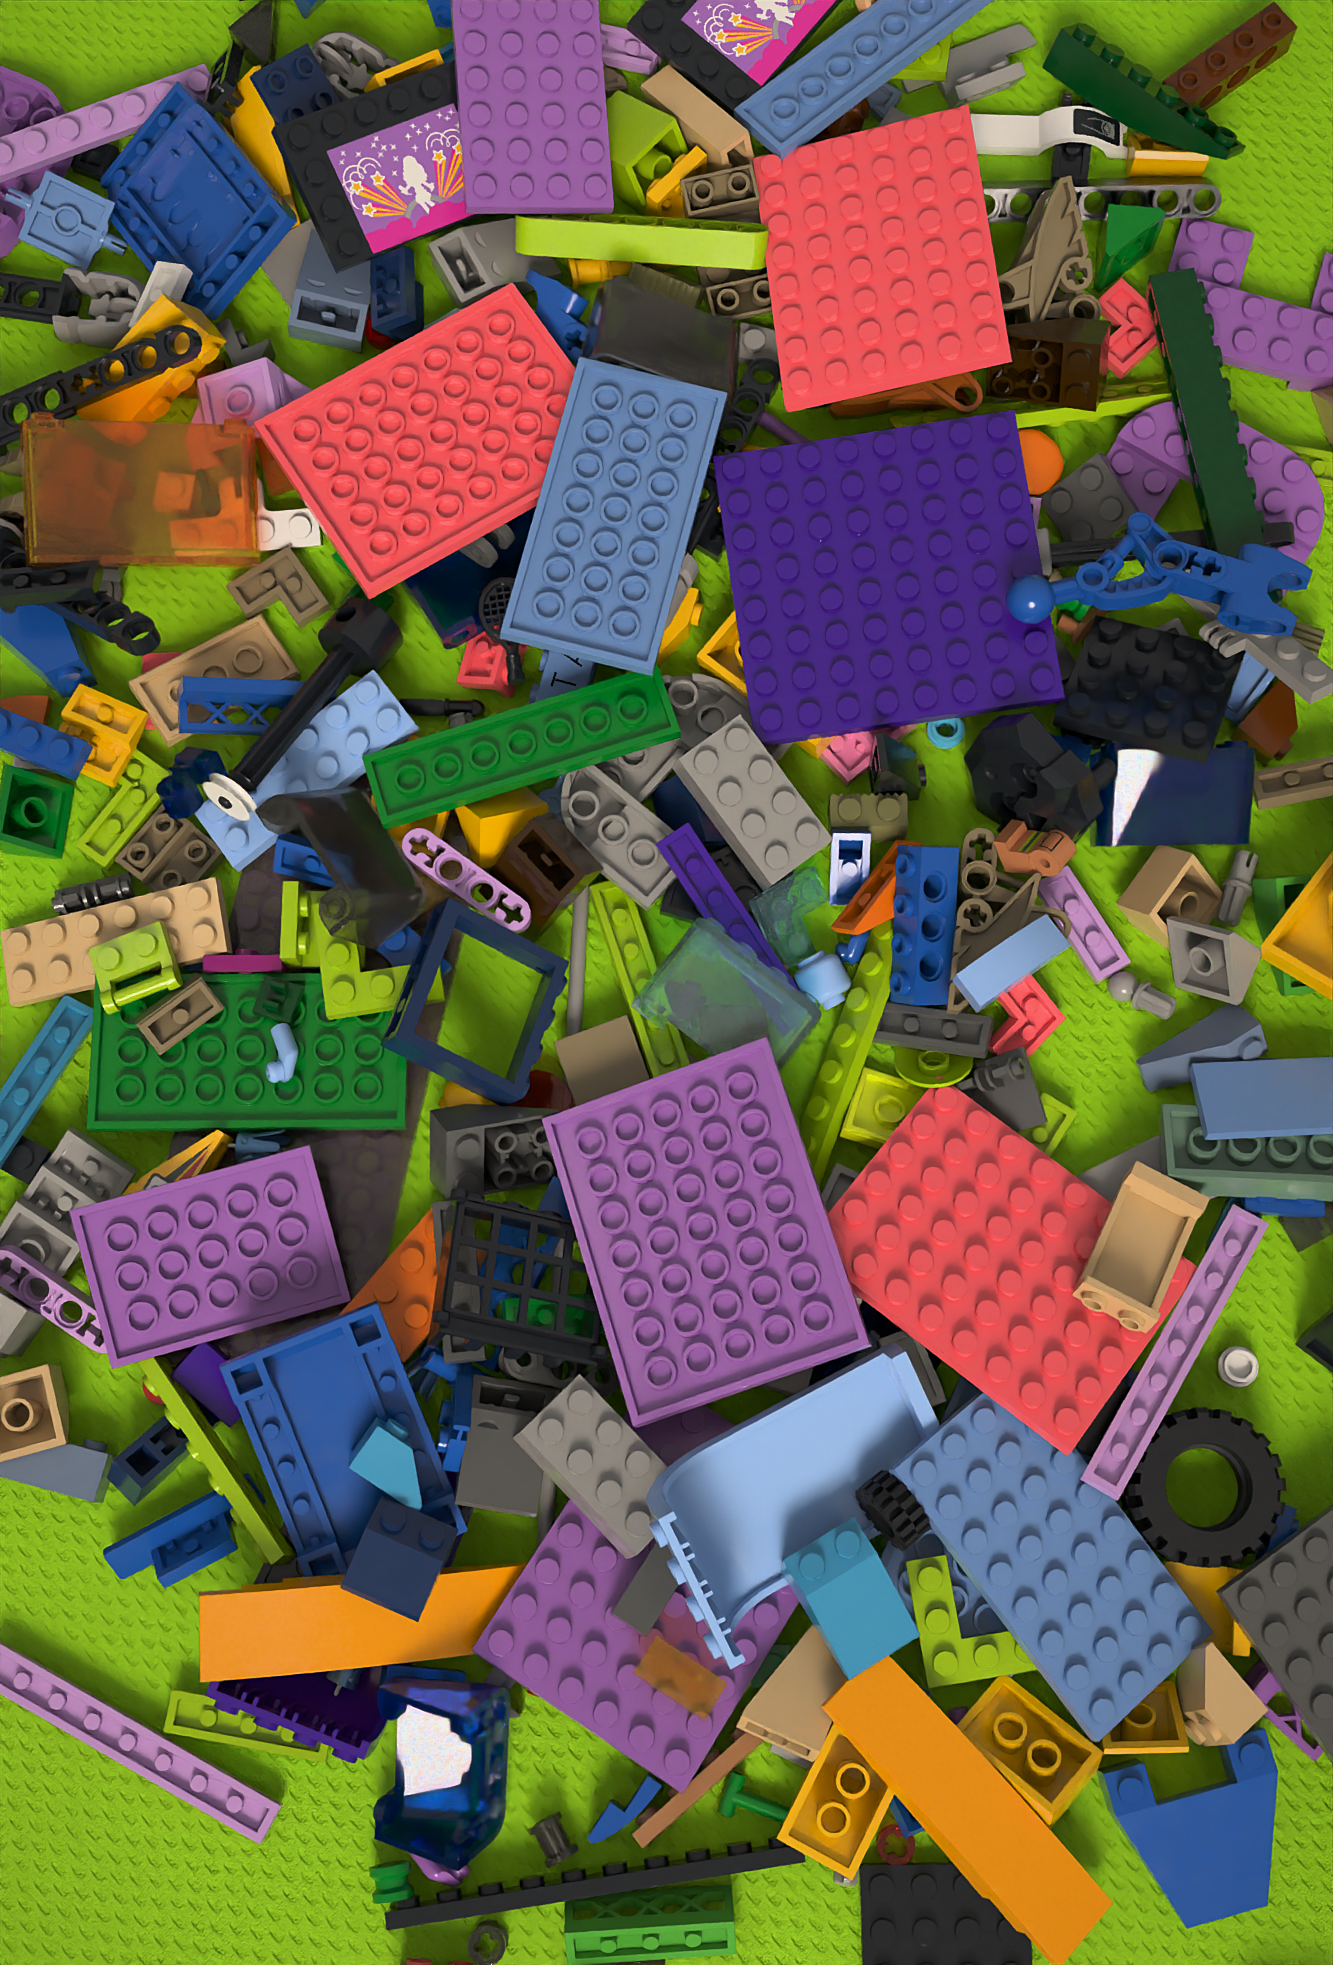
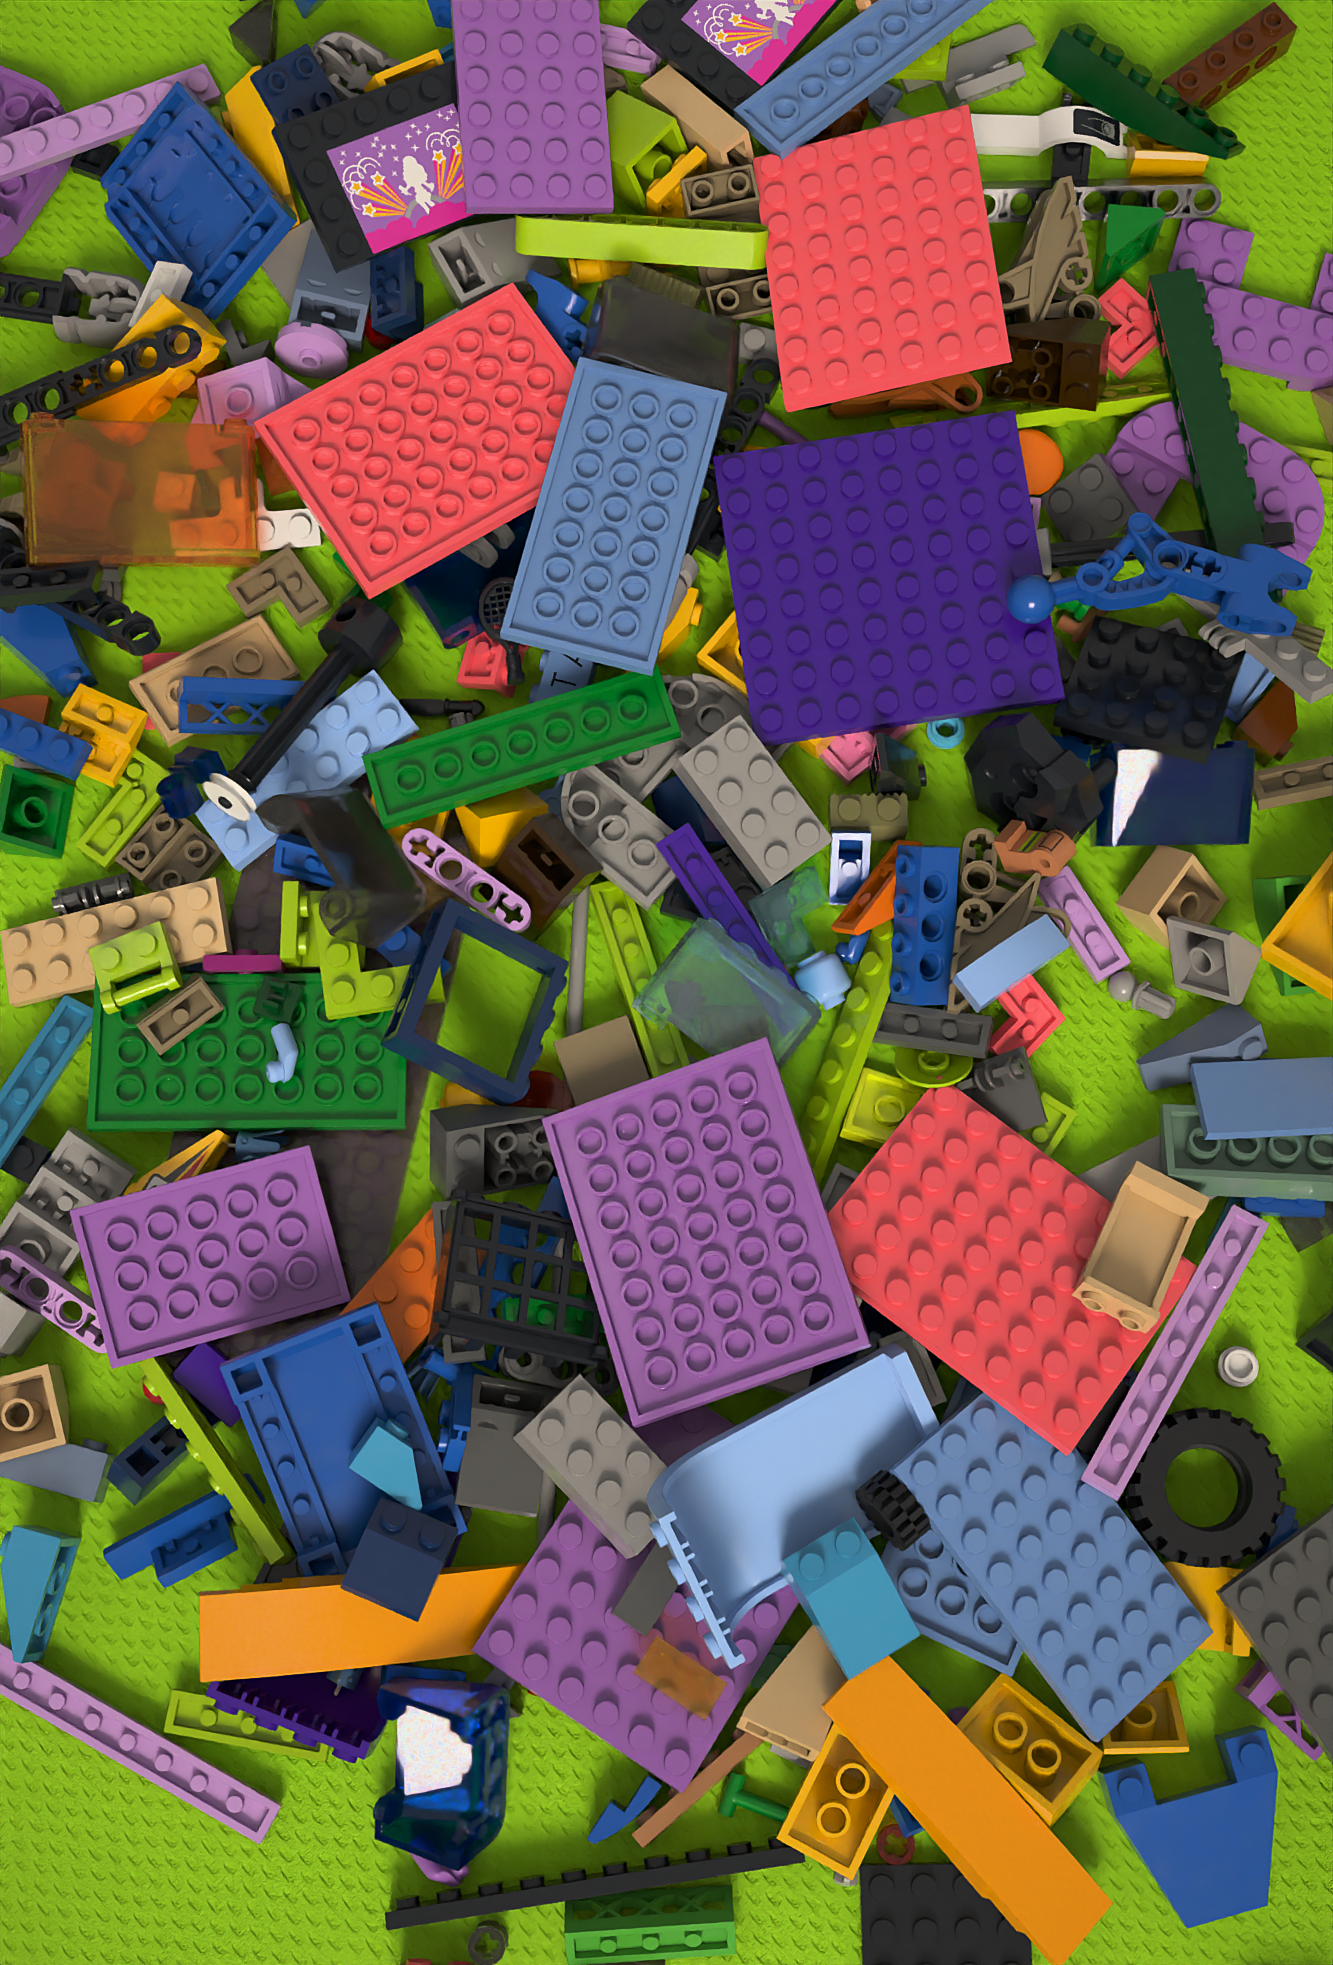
medium blue plate [5,170,128,272] -> none
black hinge [202,41,245,118] -> none
green wheel [369,1860,414,1904] -> none
clear smoke bush [527,1810,579,1868] -> none
lime plate [904,1555,1038,1688] -> none
tan slope [1177,1642,1268,1747] -> none
light grey axle [1216,850,1259,927] -> none
none -> dark azure slope [0,1525,81,1664]
none -> lavender plate [275,322,349,379]

